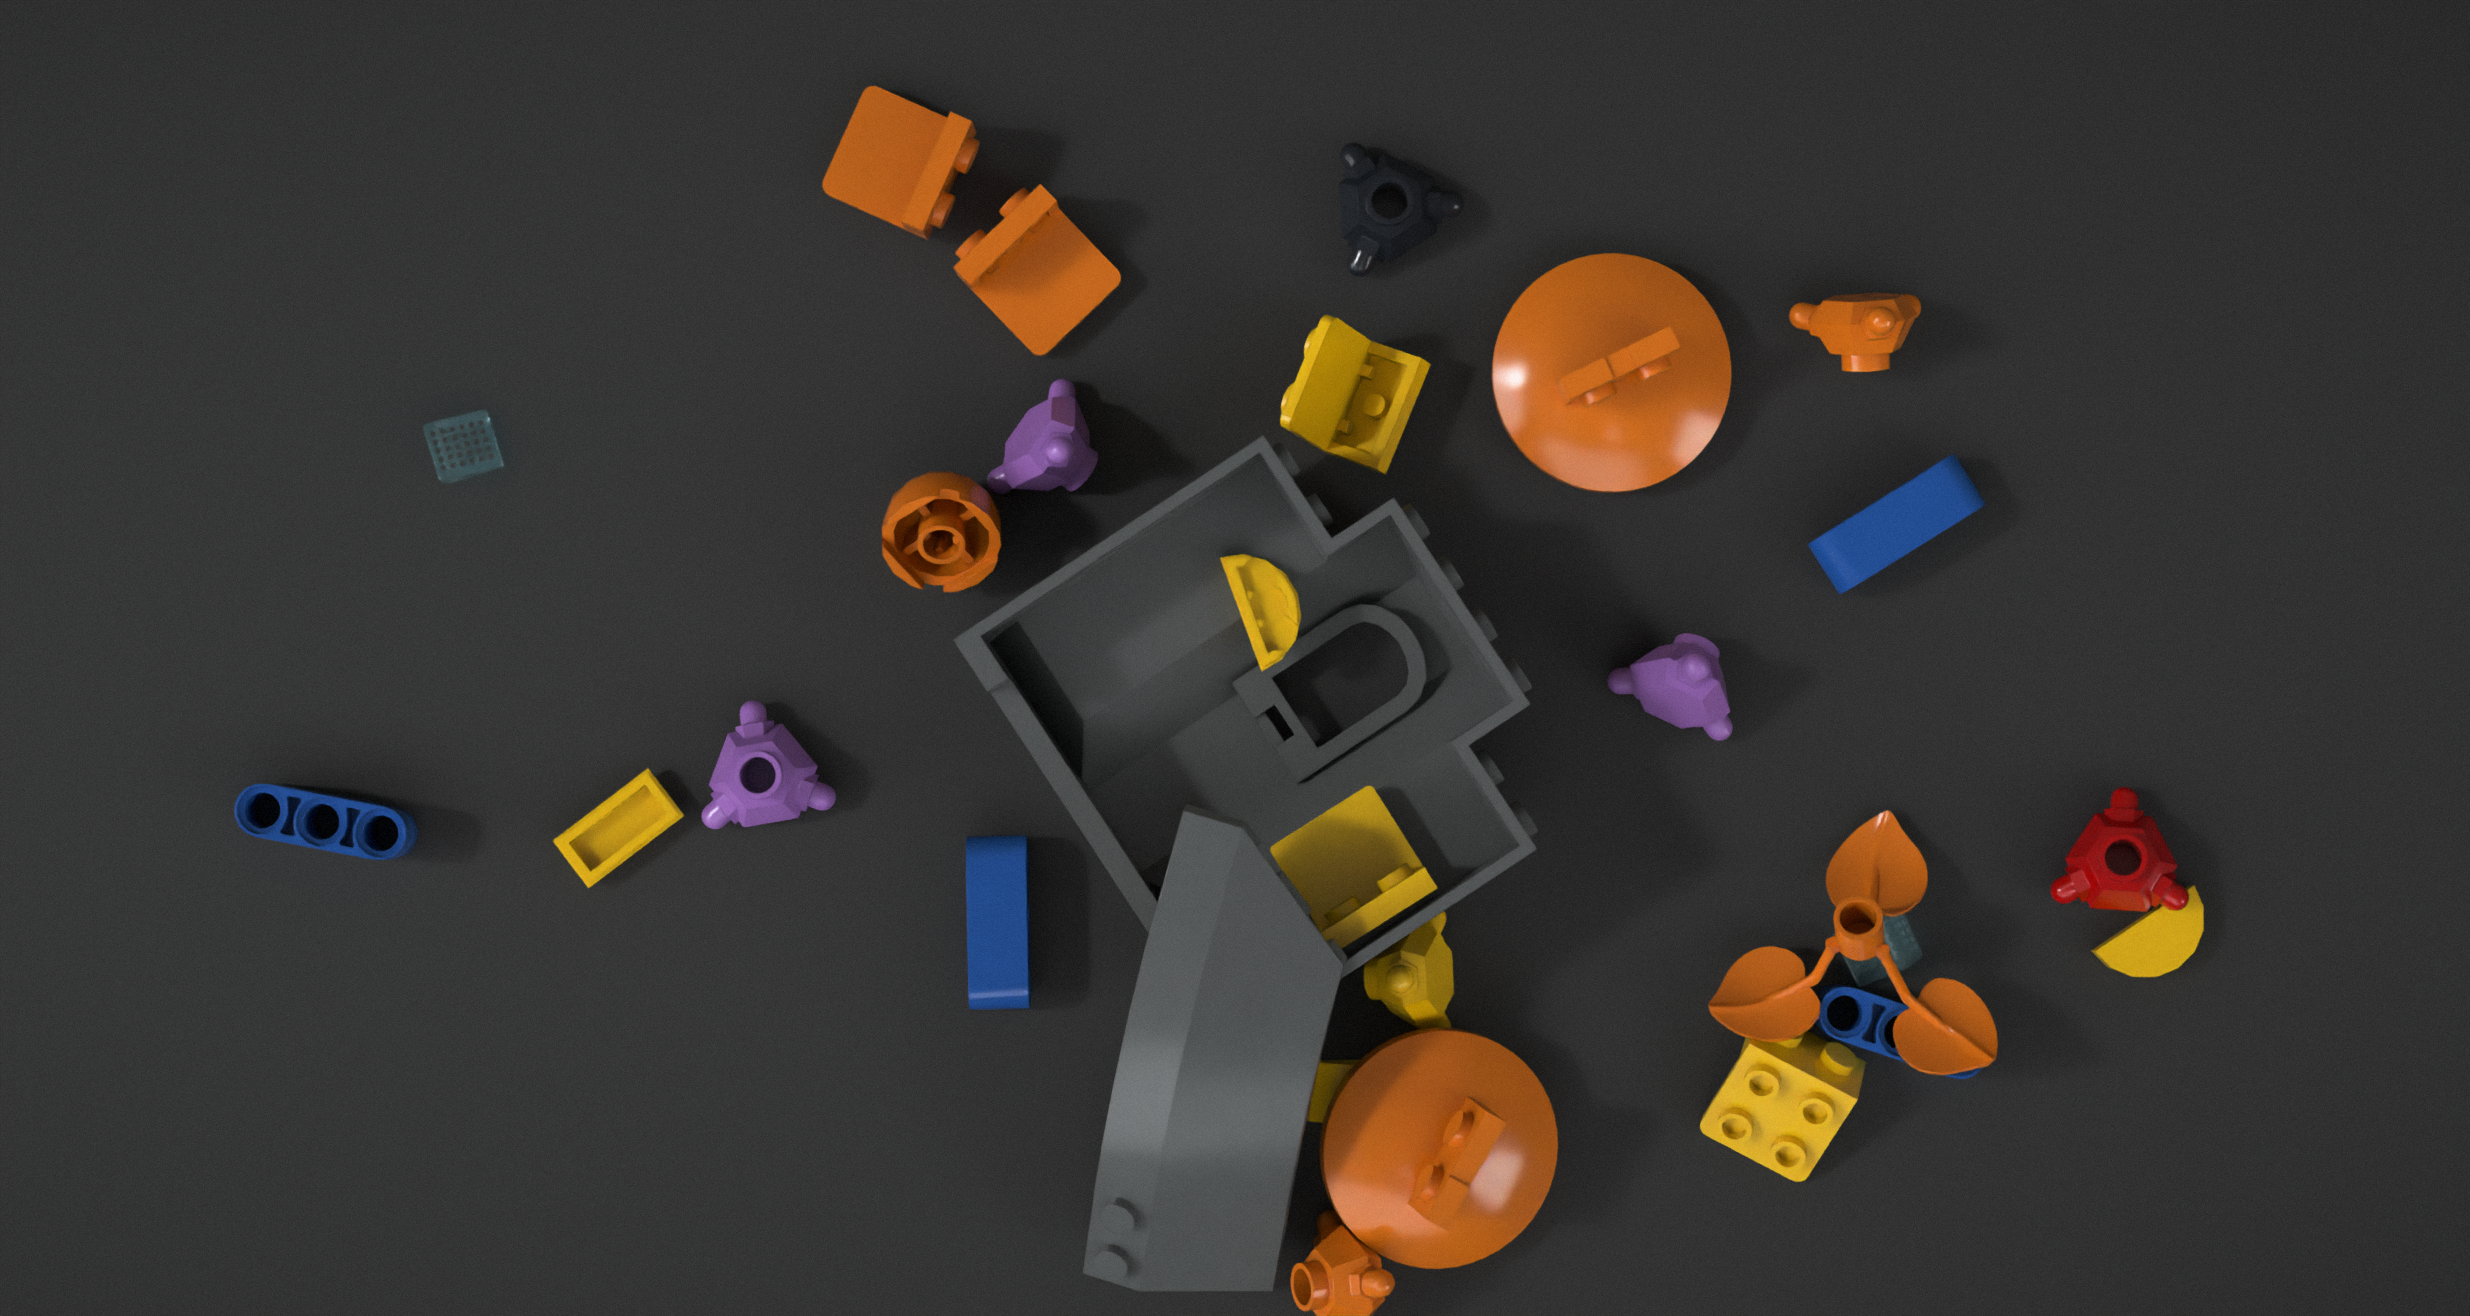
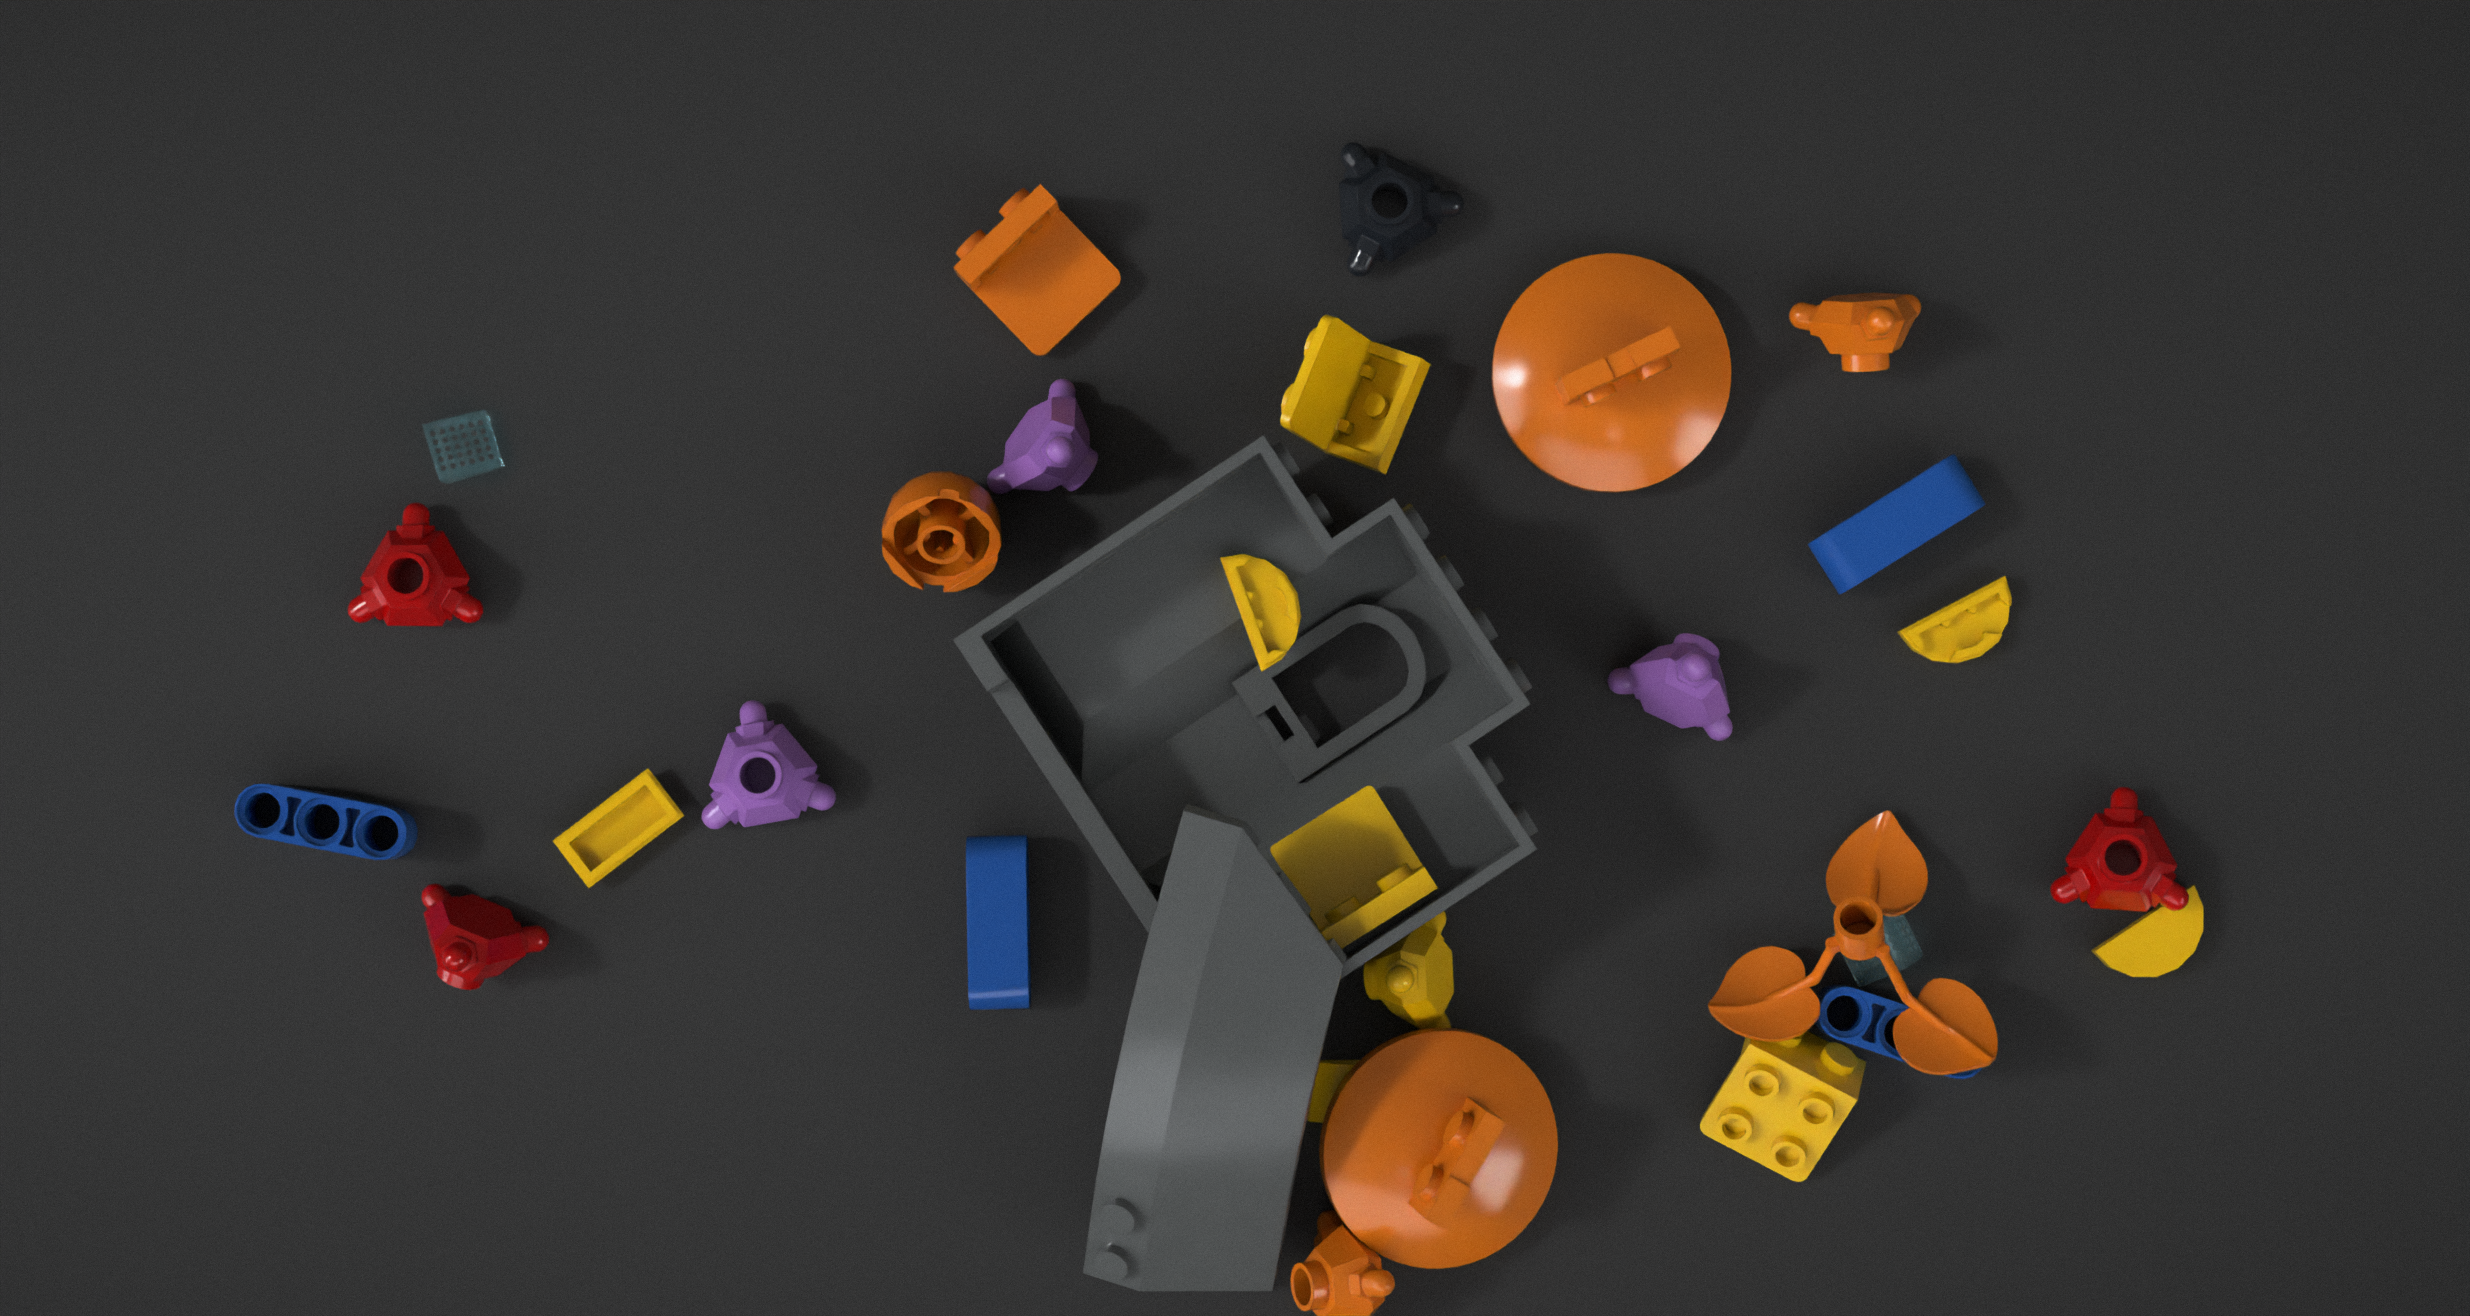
orange bracket [822,86,980,240] -> none
none -> red rock [348,502,484,626]
none -> red rock [421,883,549,990]
none -> yellow tile [1897,576,2012,664]

